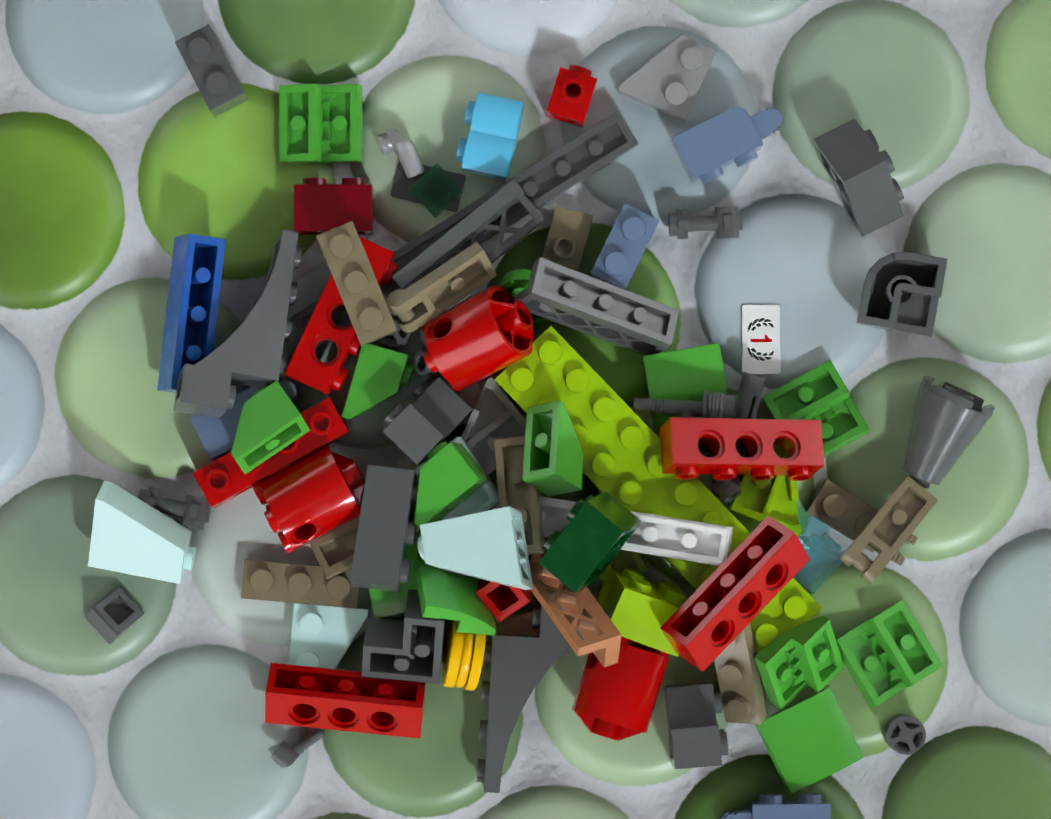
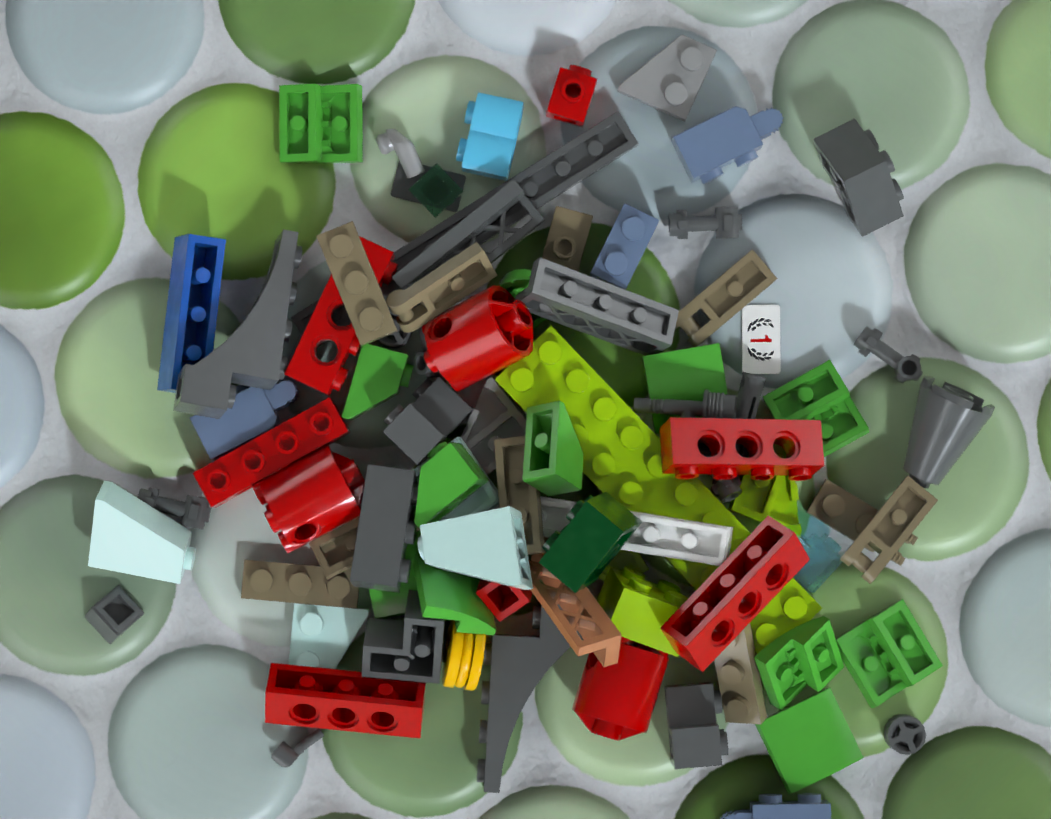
dark grey brick [175,24,249,117] -> none
bright green slope [231,380,310,474] -> none
dark red brick [294,178,374,235] -> none
dark grey brick [856,252,948,337] -> none
none -> dark tan plate [676,249,778,347]
none -> dark grey bar [853,326,923,383]

